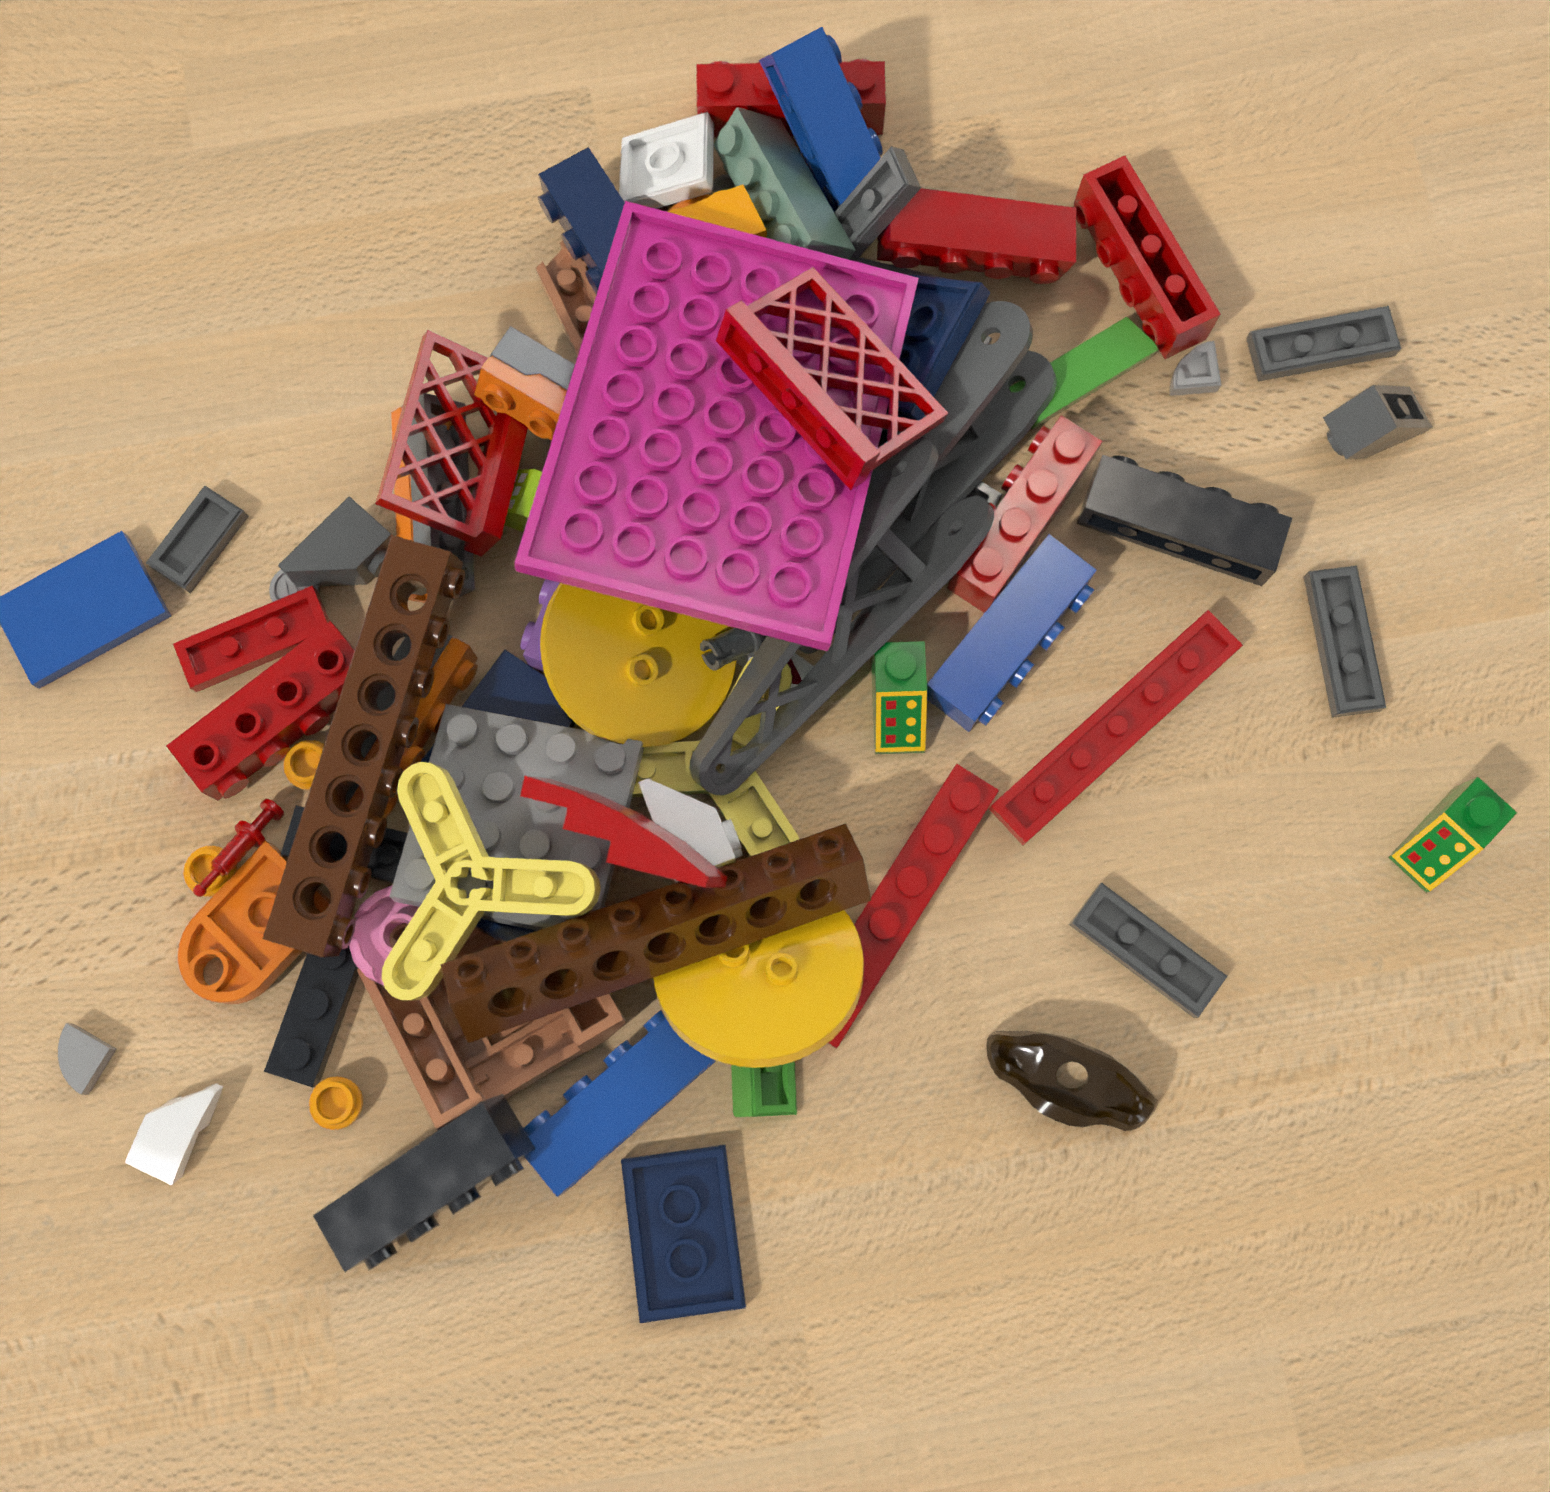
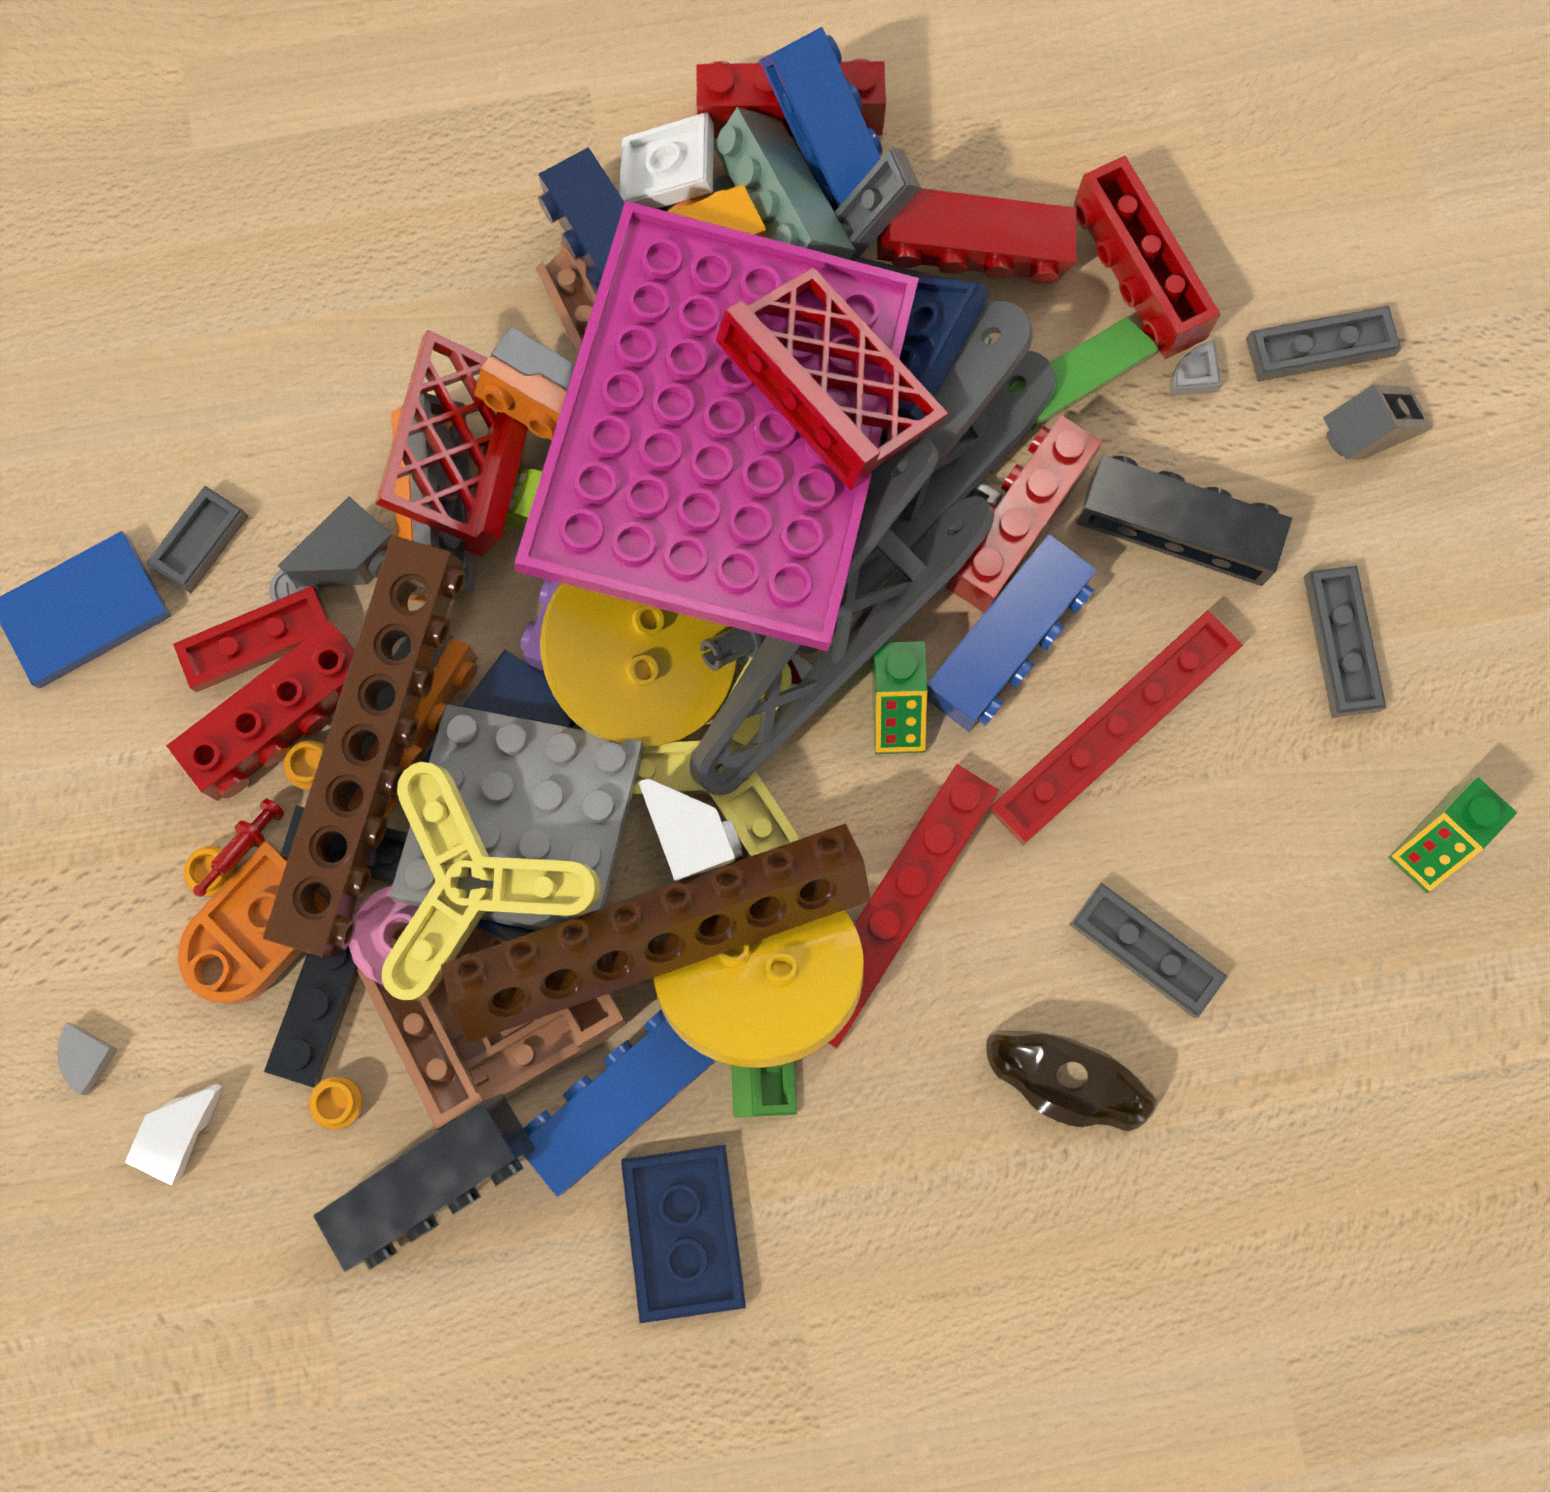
red slope [520,775,727,888] -> none

